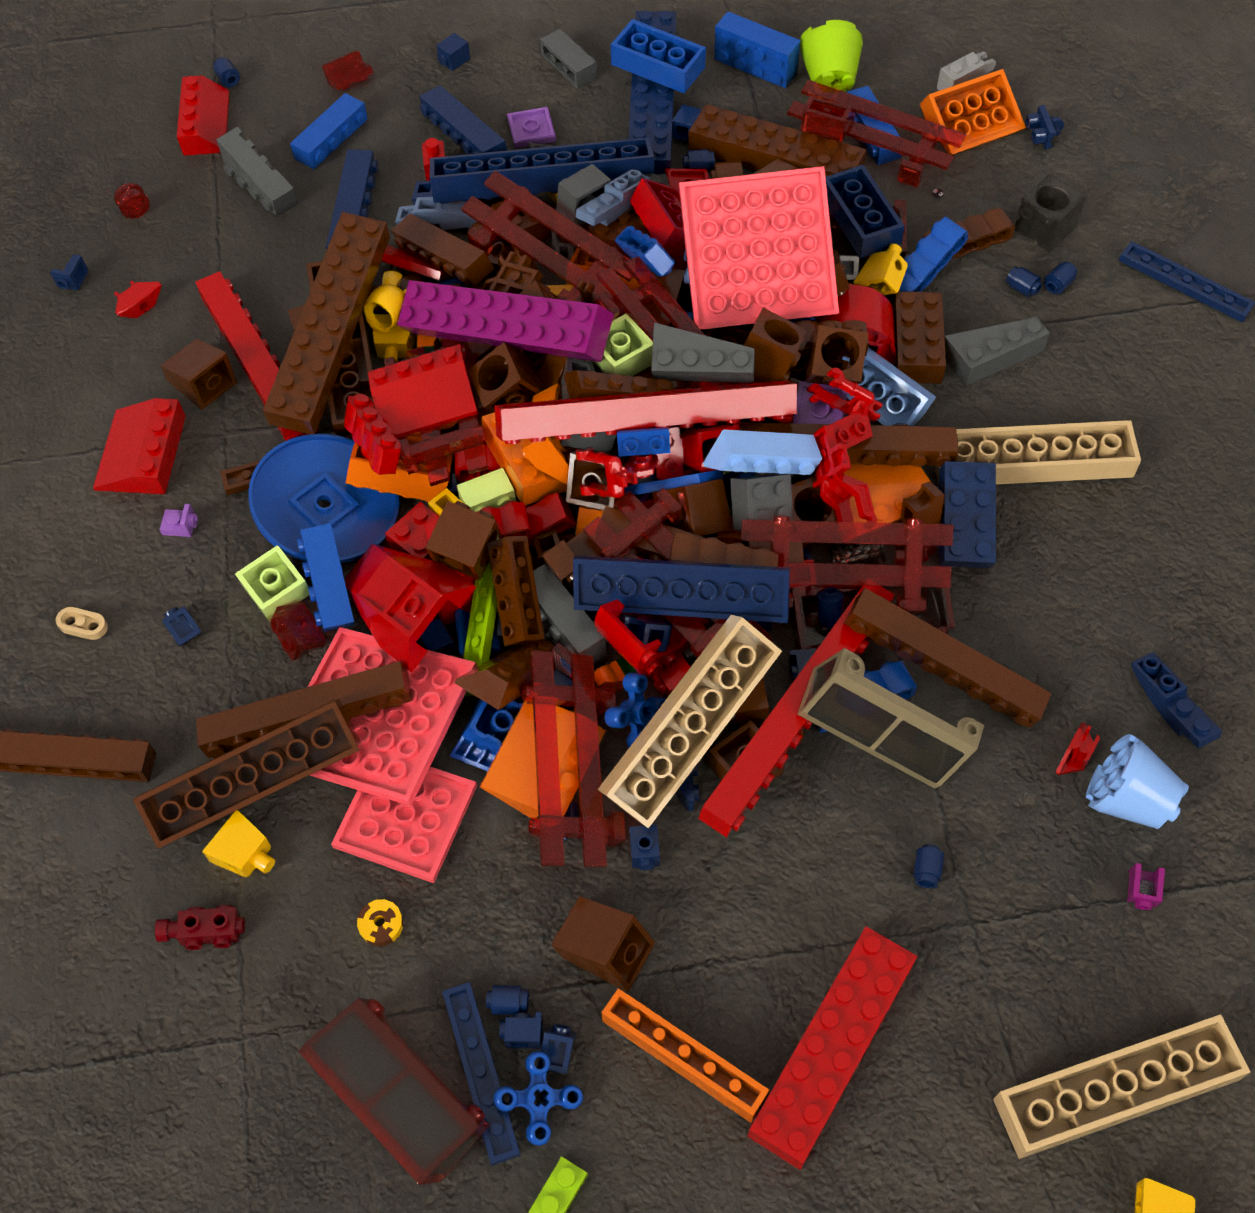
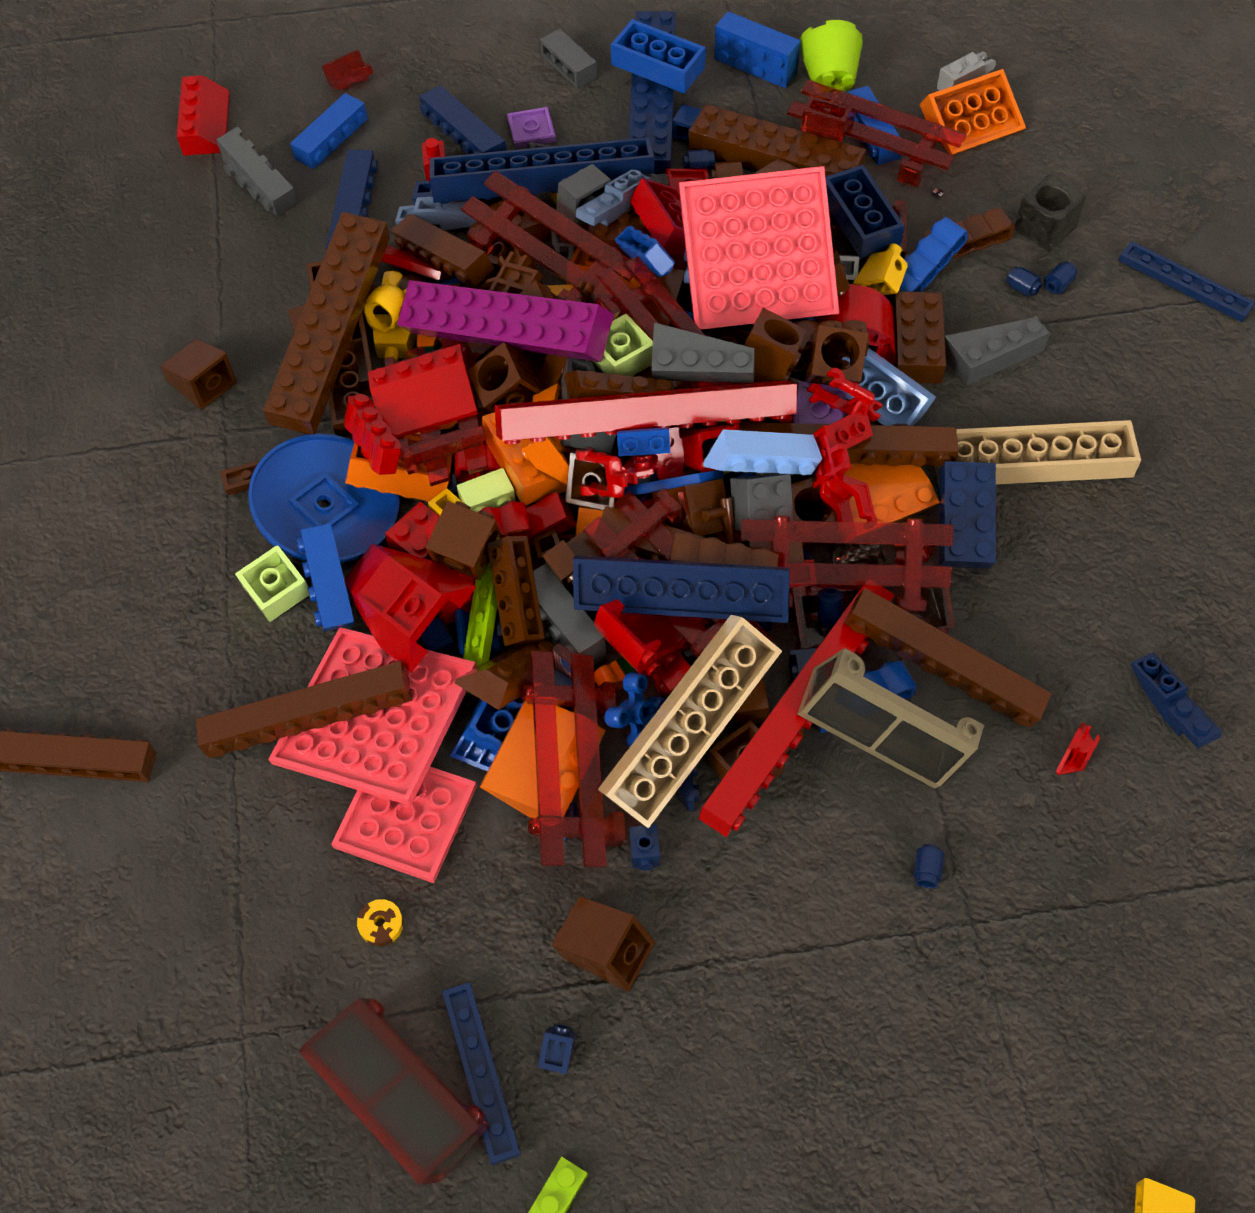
dark blue bracket [50,254,89,291] -> none
tan plate [56,607,108,640] -> none
red slope [93,398,186,494] -> none
clear red wheel [114,183,150,219] -> none
red piece [114,281,162,319] -> none
reddish brown brick [132,698,363,849] -> none
dark red brick [155,905,245,950] -> none
medium lavender bracket [160,504,198,537] -> none
dark blue bracket [162,607,202,647] -> none
red brick [195,271,319,441] -> none
yellow torso [202,810,275,877] -> none
dark blue brick [213,57,240,87] -> none
clear red bracket [270,602,326,661] -> none
dark blue brick [436,33,470,71] -> none
dark blue brick [486,985,529,1015] -> none
blue gear [493,1051,583,1146] -> none
dark blue brick [500,1012,543,1049] -> none
orange brick [601,988,769,1123] -> none
dark blue brick [620,614,673,652] -> none
red brick [748,926,918,1170] -> none
reddish brown brick [901,482,944,539] -> none
tan brick [993,1014,1251,1159] -> none
dark blue hips [1025,105,1064,149] -> none
light blue cone [1086,734,1189,829] -> none
magenta window [1127,863,1165,910] -> none
none -> reddish brown piece [701,496,736,544]

